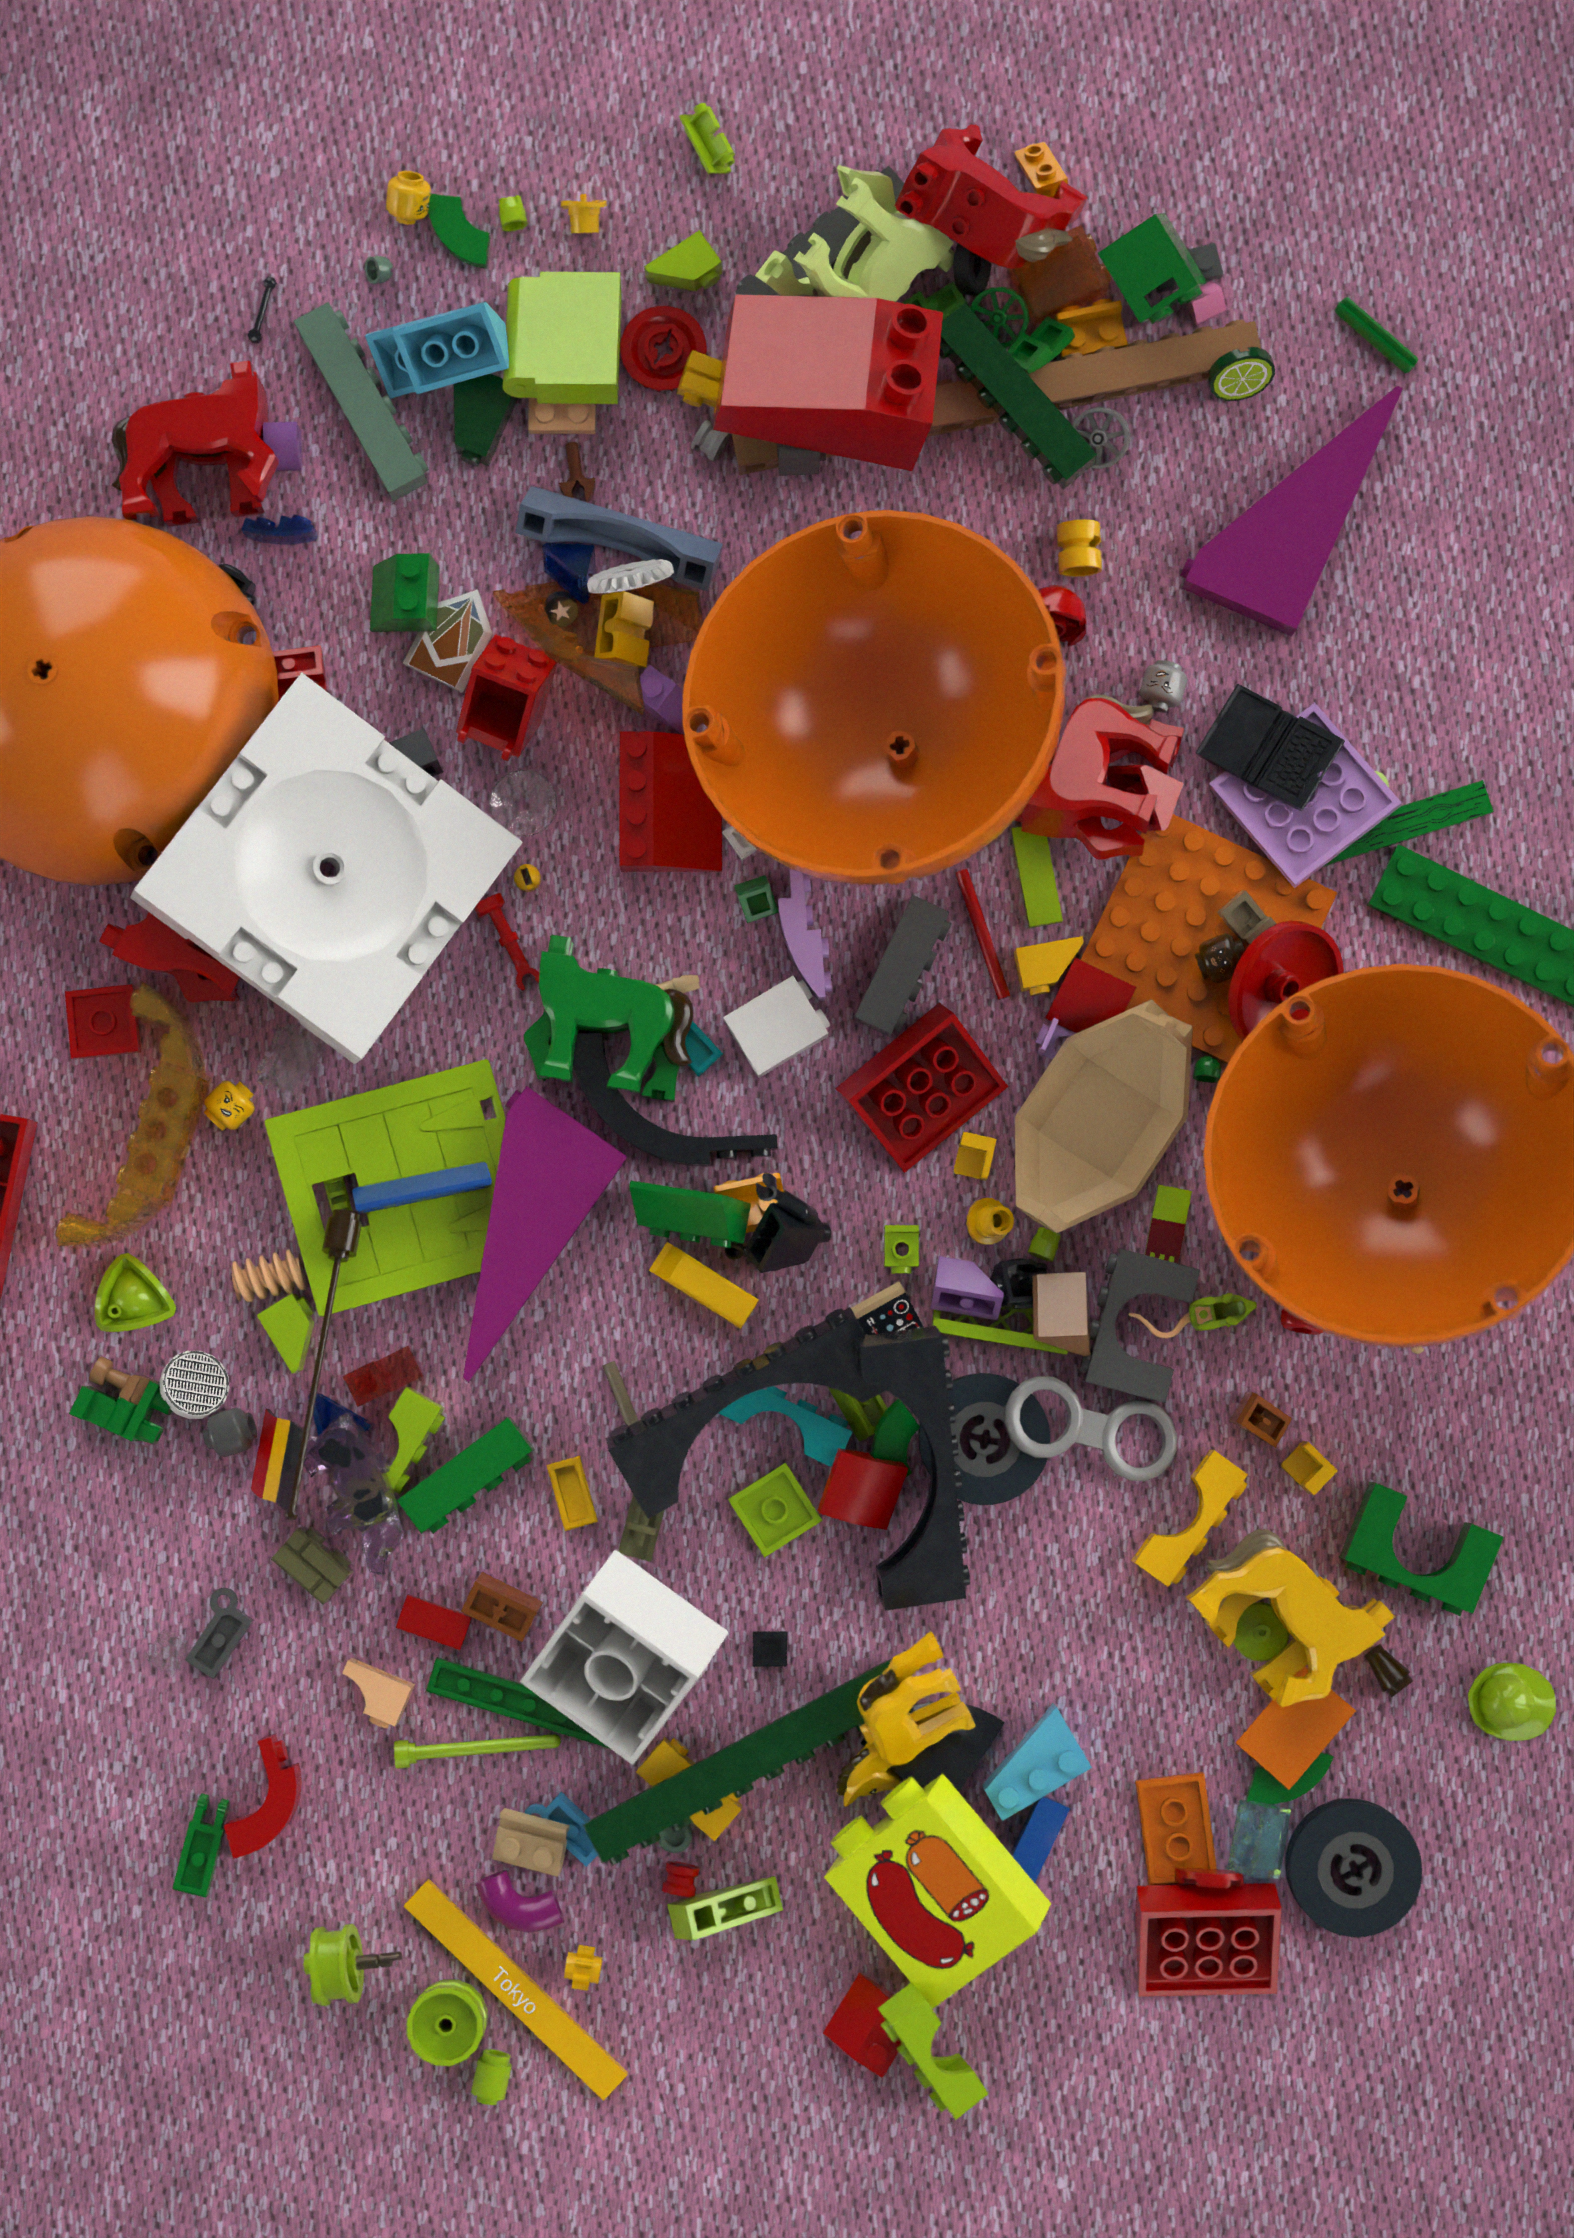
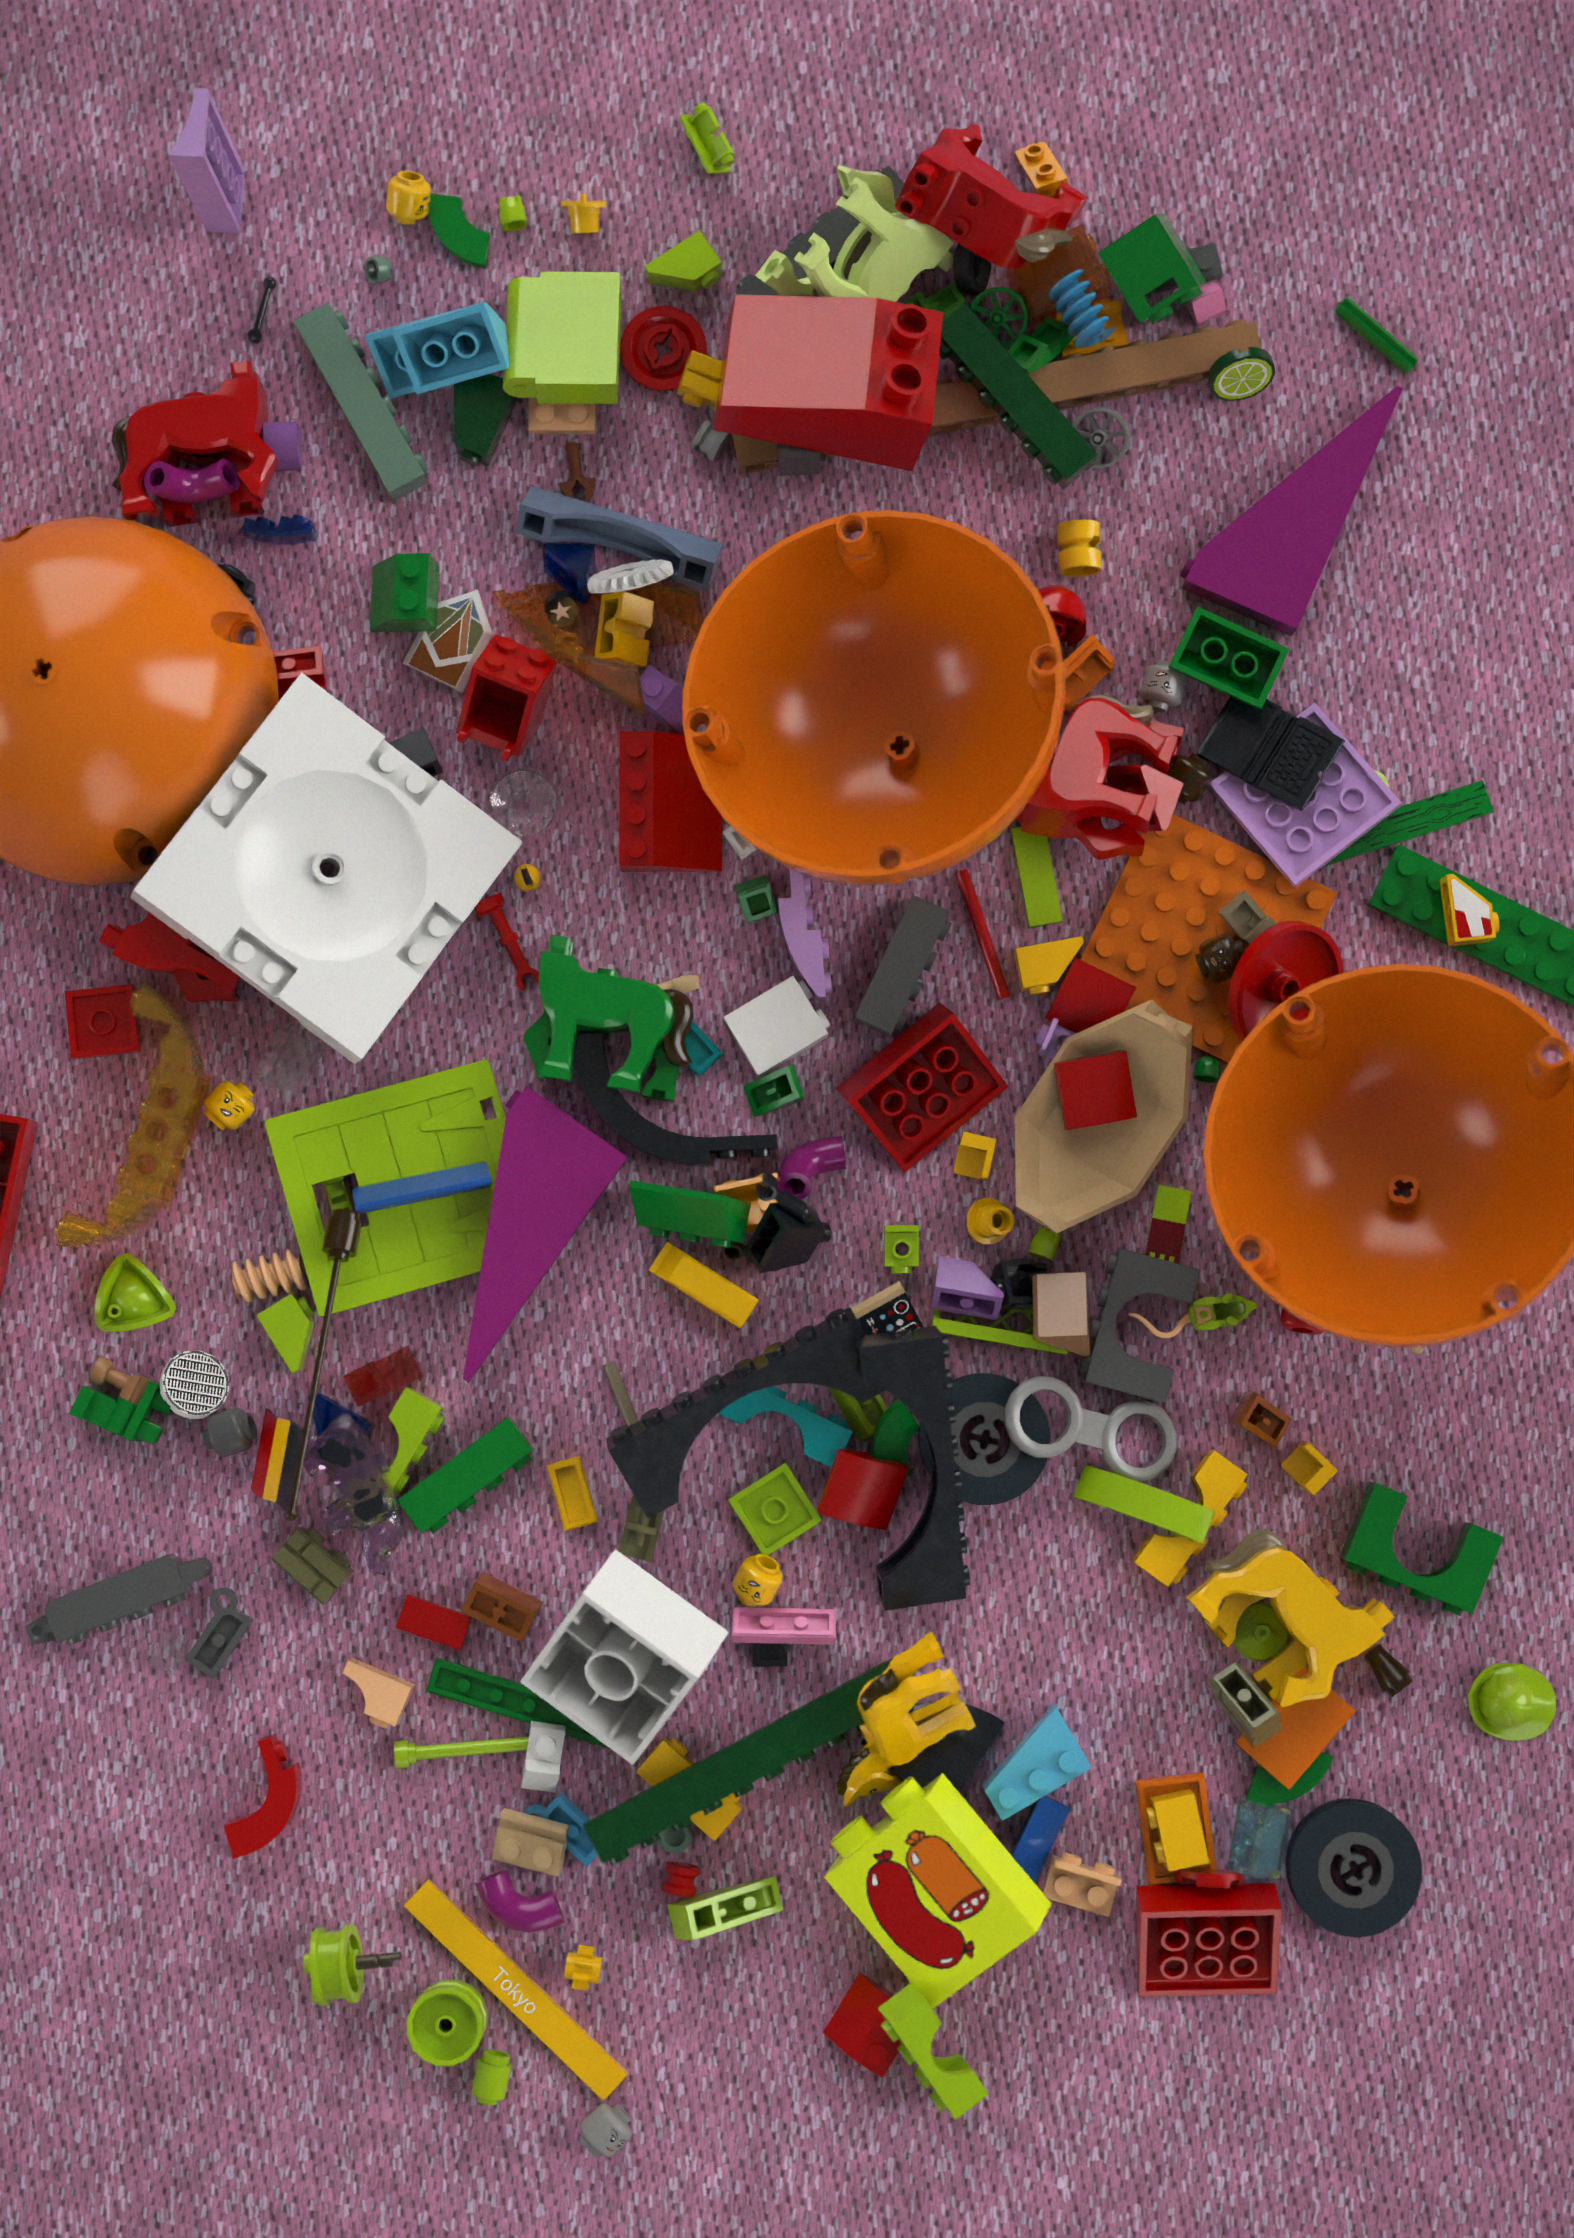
green hinge [173,1793,230,1898] -> none
none -> dark grey hinge [25,1554,213,1646]
none -> magenta cylinder [144,459,240,503]
none -> lavender arch [168,88,245,234]
none -> white slope [521,1721,566,1793]
none -> light grey head [580,2103,632,2158]
none -> yellow head [732,1554,783,1607]
none -> bright pink tile [732,1607,836,1645]
none -> green slope [743,1064,804,1118]
none -> magenta cylinder [777,1136,846,1200]
none -> light nougat bracket [1042,1852,1122,1917]
none -> dark azure piece [1048,269,1115,348]
none -> red slope [1054,1050,1137,1130]
none -> orange hinge [1064,634,1116,713]
none -> lime slope [1073,1465,1215,1544]
none -> yellow brick [1146,1789,1209,1872]
none -> dark brown head [1167,752,1212,805]
none -> green slope [1168,606,1289,710]
none -> olive brick [1209,1662,1282,1748]
none -> slope [1439,874,1500,947]

